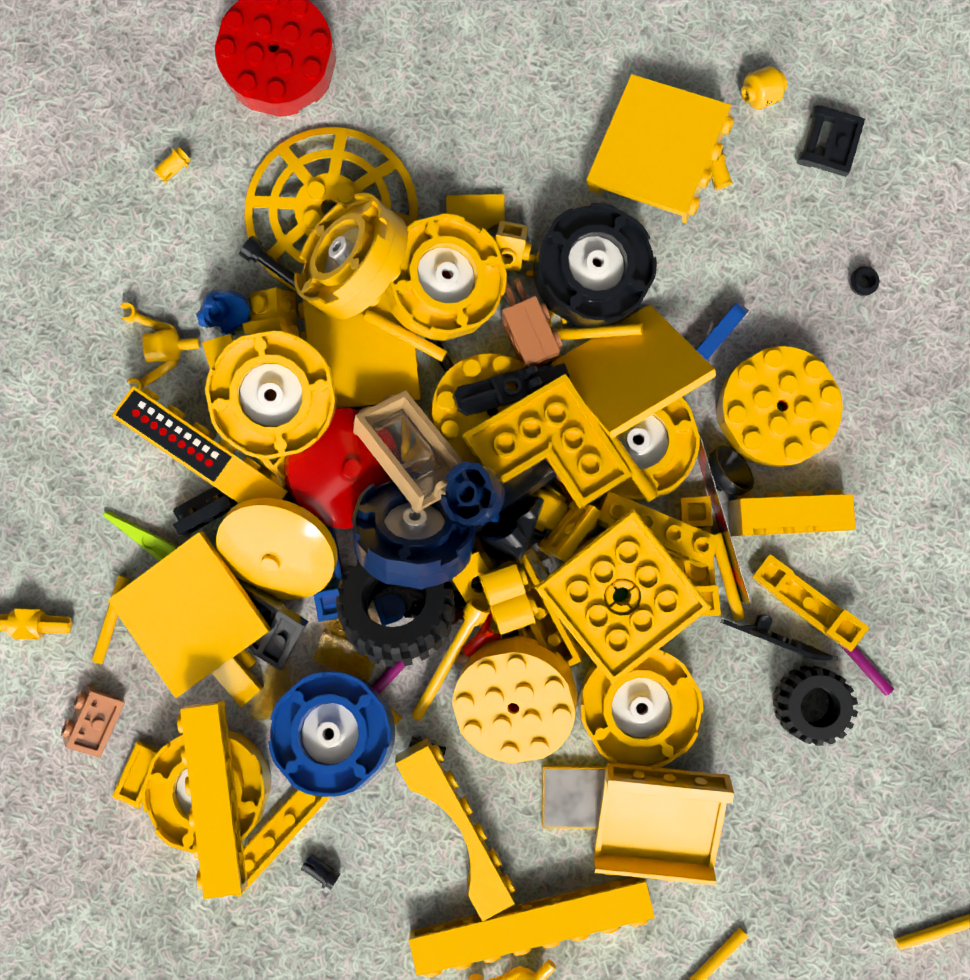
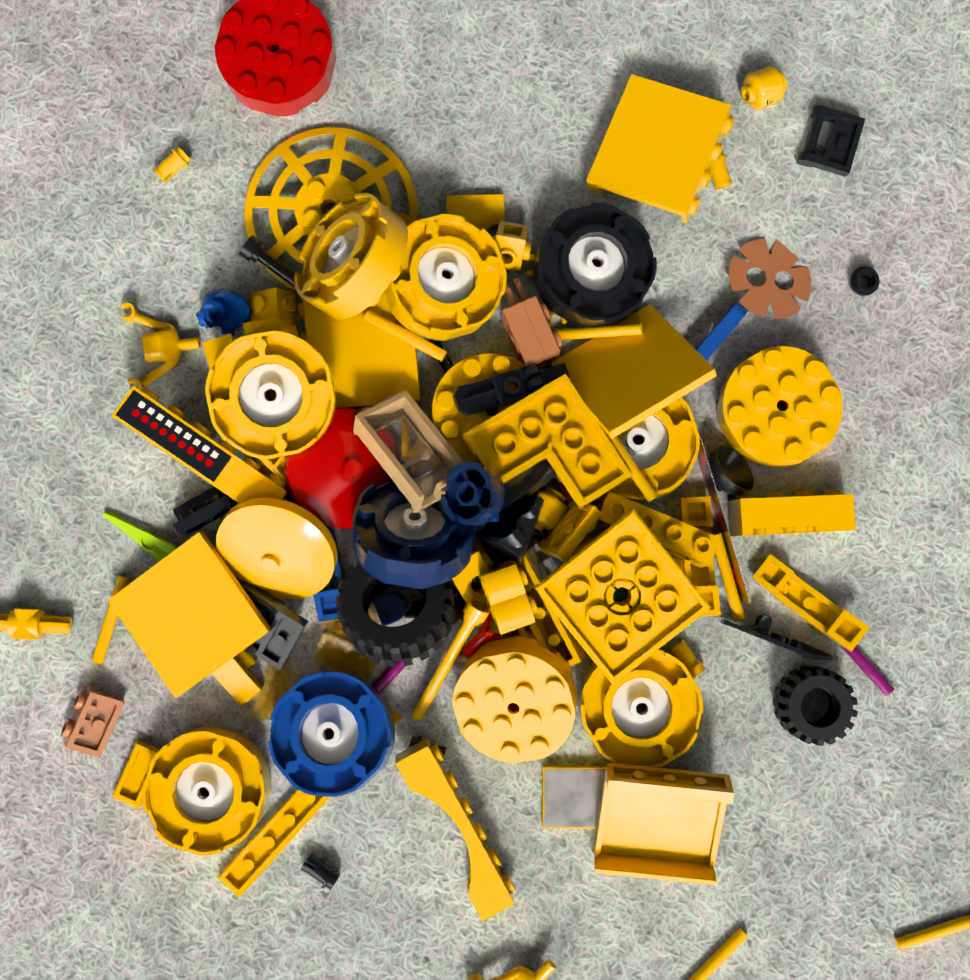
yellow brick [177,700,248,900] -> none
yellow brick [408,877,655,977] -> none
none -> yellow pin [669,639,705,678]
none -> nougat piece [729,239,811,319]

